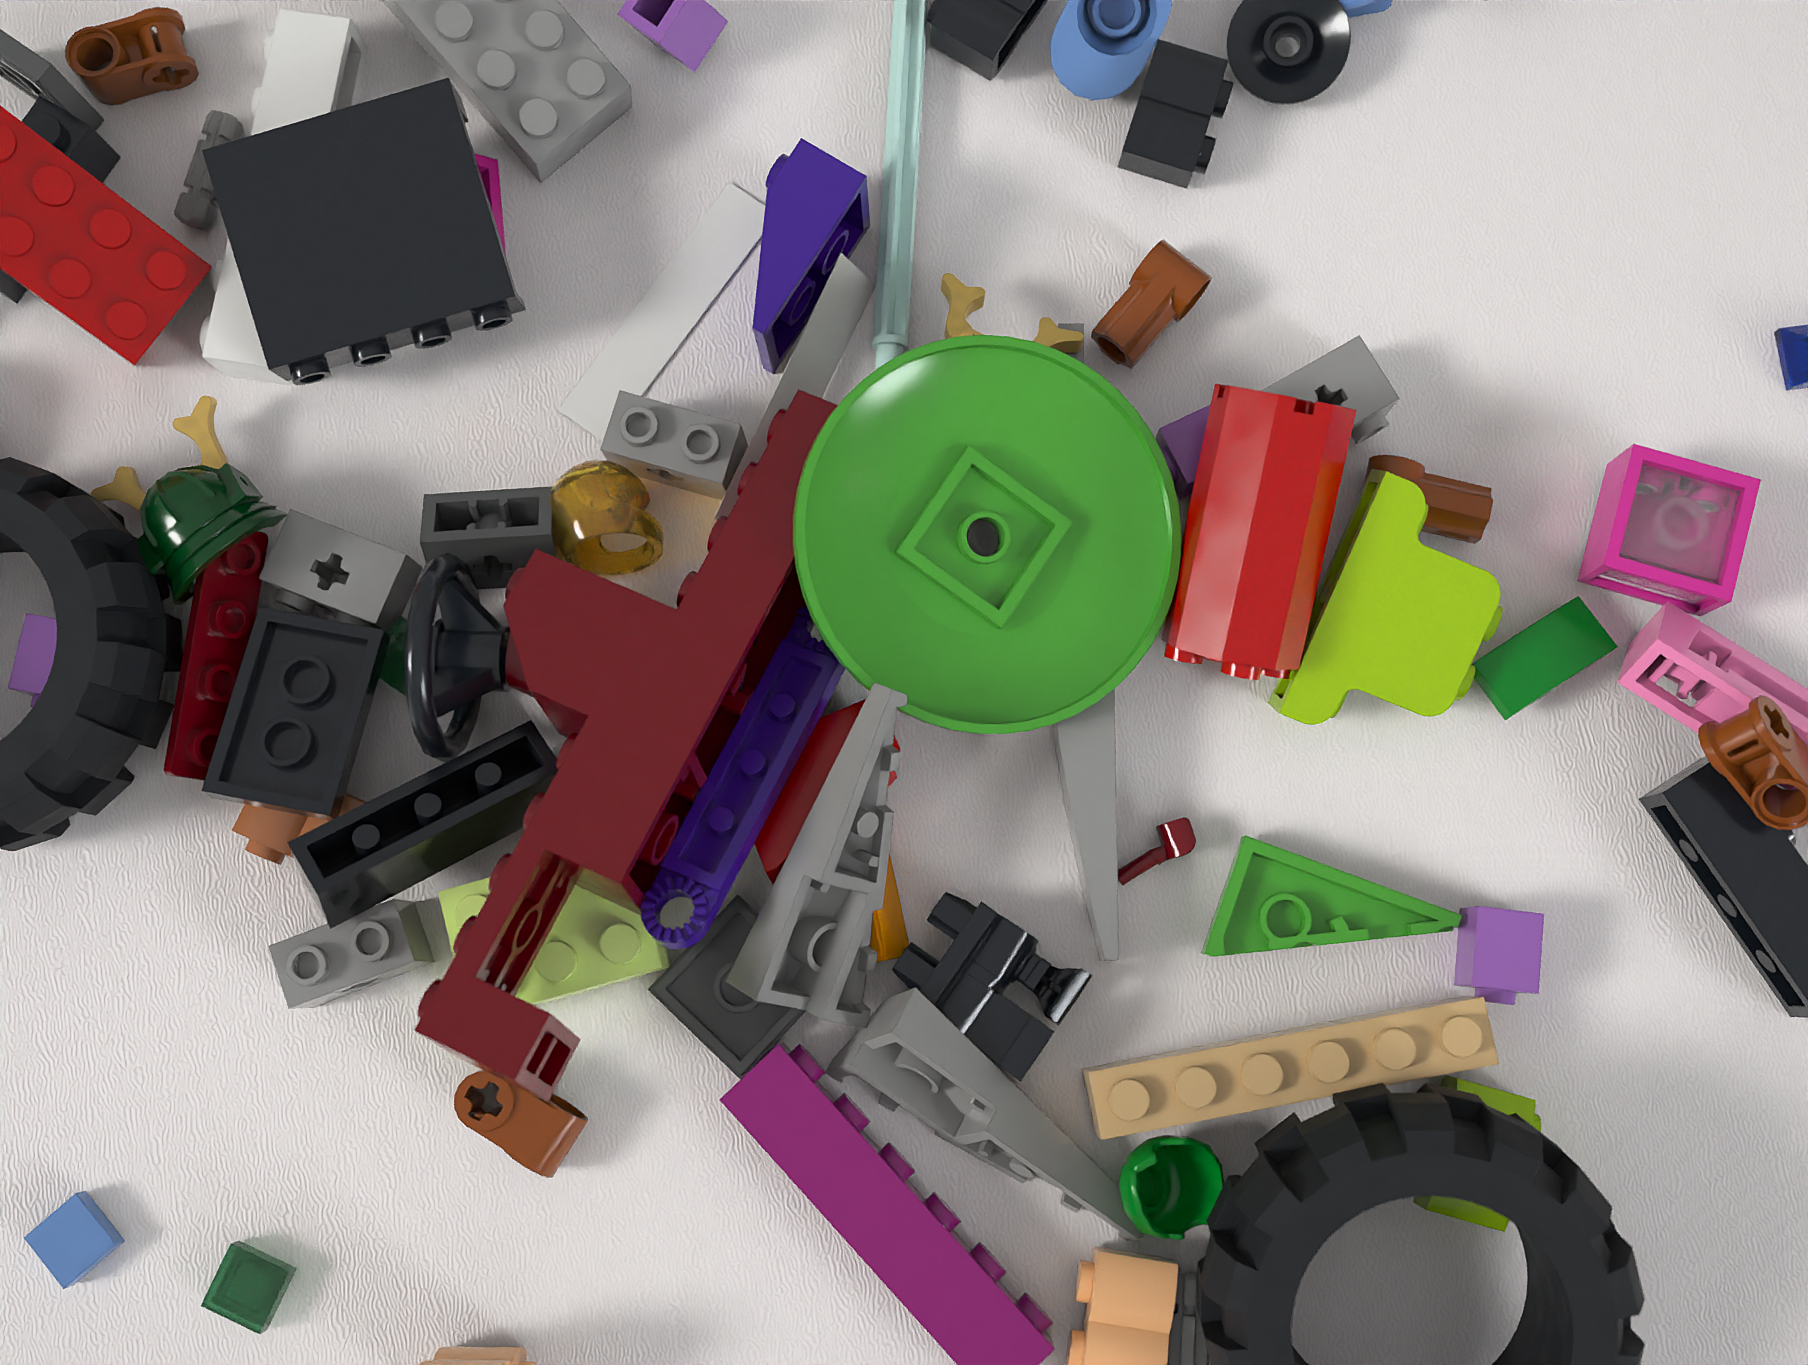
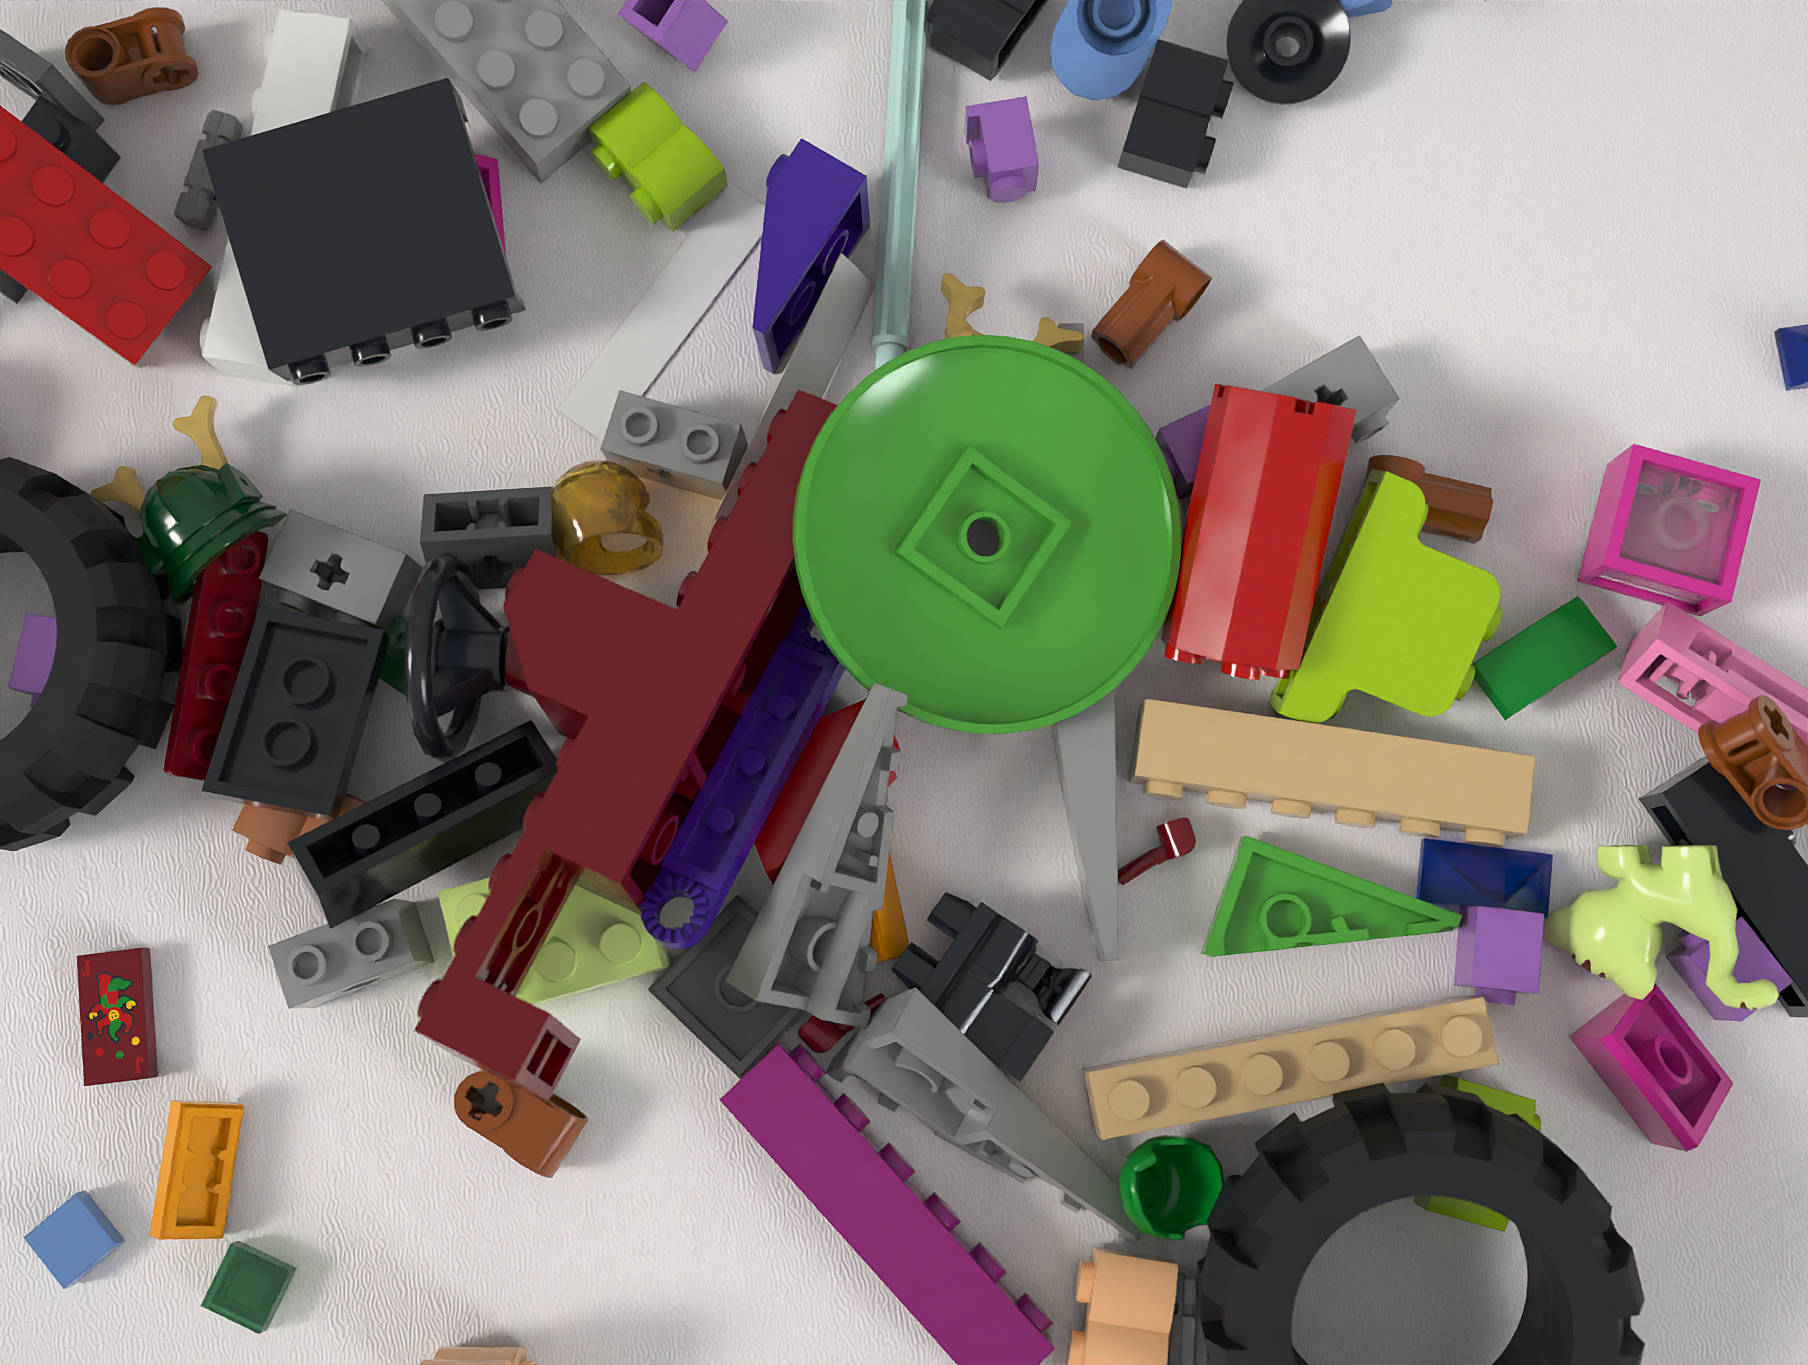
none -> dark red tile [77,948,158,1086]
none -> light orange plate [149,1100,244,1240]
none -> lime brick [588,82,728,232]
none -> dark red hand [798,993,886,1053]
none -> medium lavender brick [964,96,1039,203]
none -> tan brick [1129,699,1536,848]
none -> clear blue slope [1416,838,1553,919]
none -> yellowish green animal [1542,845,1779,1010]
none -> dark pink slope [1569,983,1733,1152]
none -> medium lavender brick [1665,916,1793,1021]

